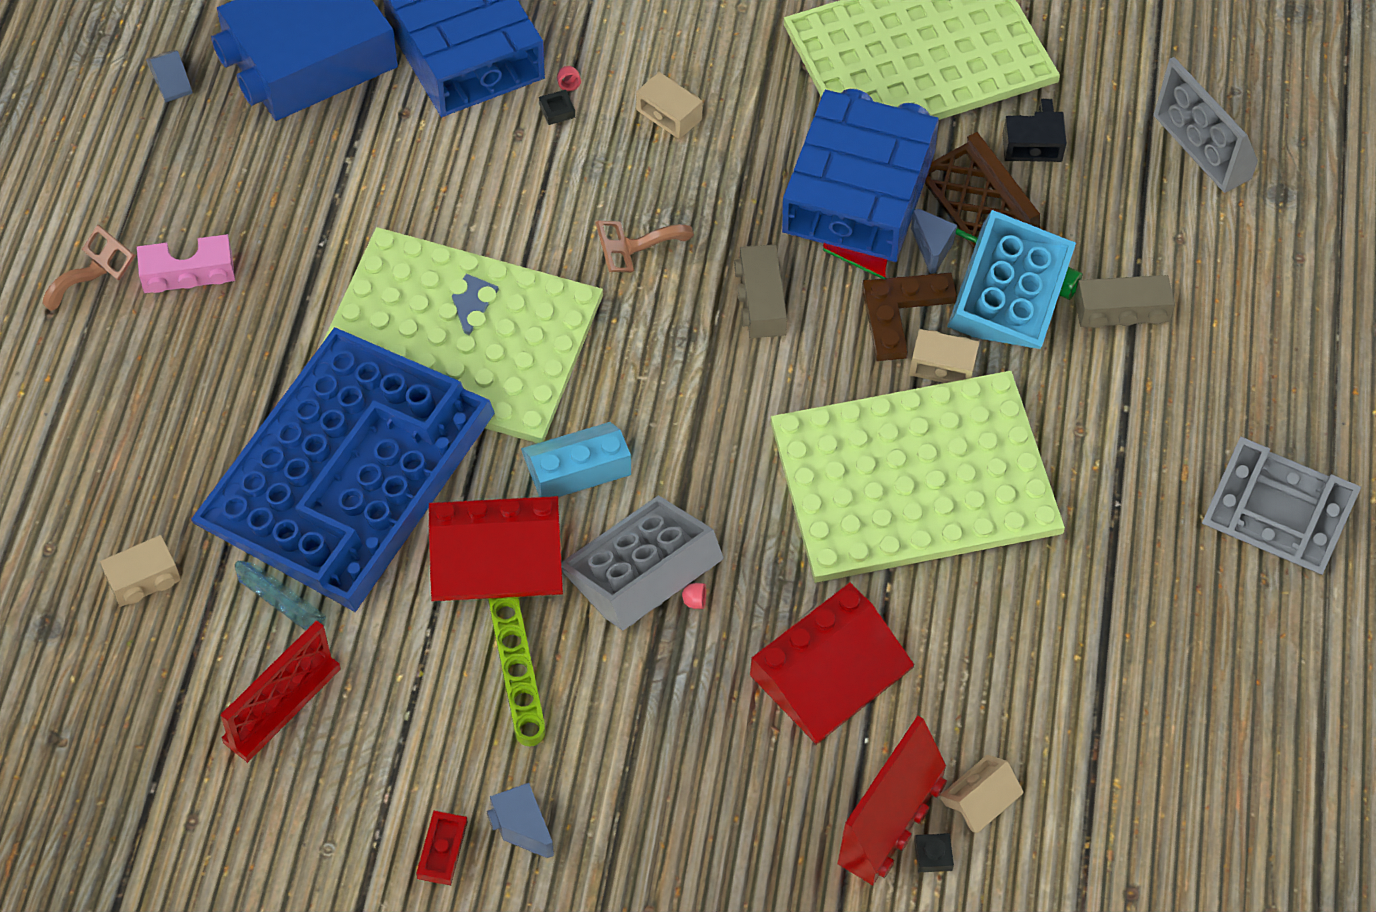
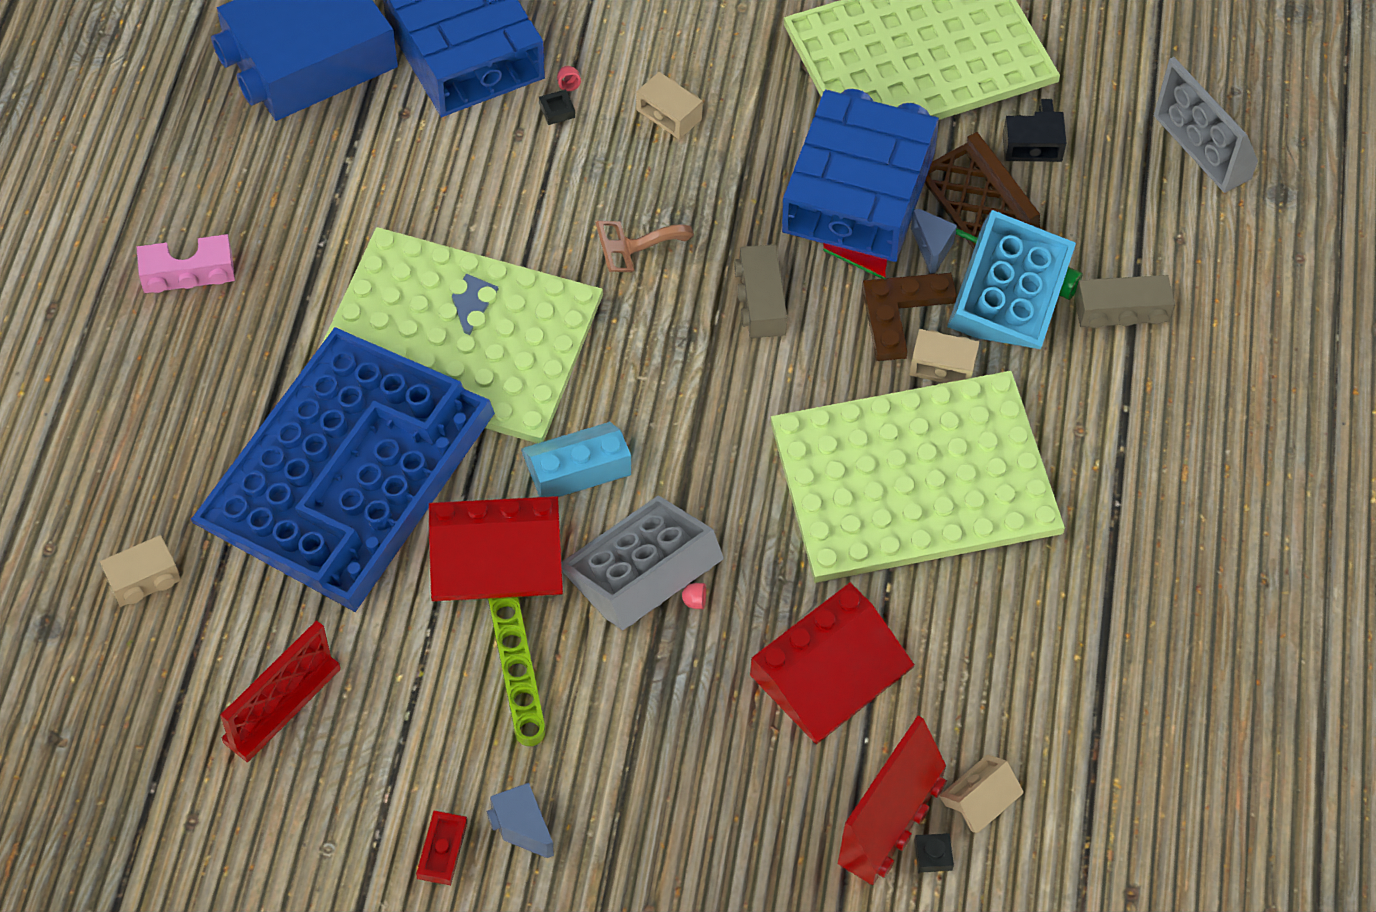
nougat piece [42,225,136,311] -> none
sand blue slope [146,50,193,102] -> none
clear light blue slope [235,561,326,631] -> none
light grey slope [1202,436,1361,575] -> none

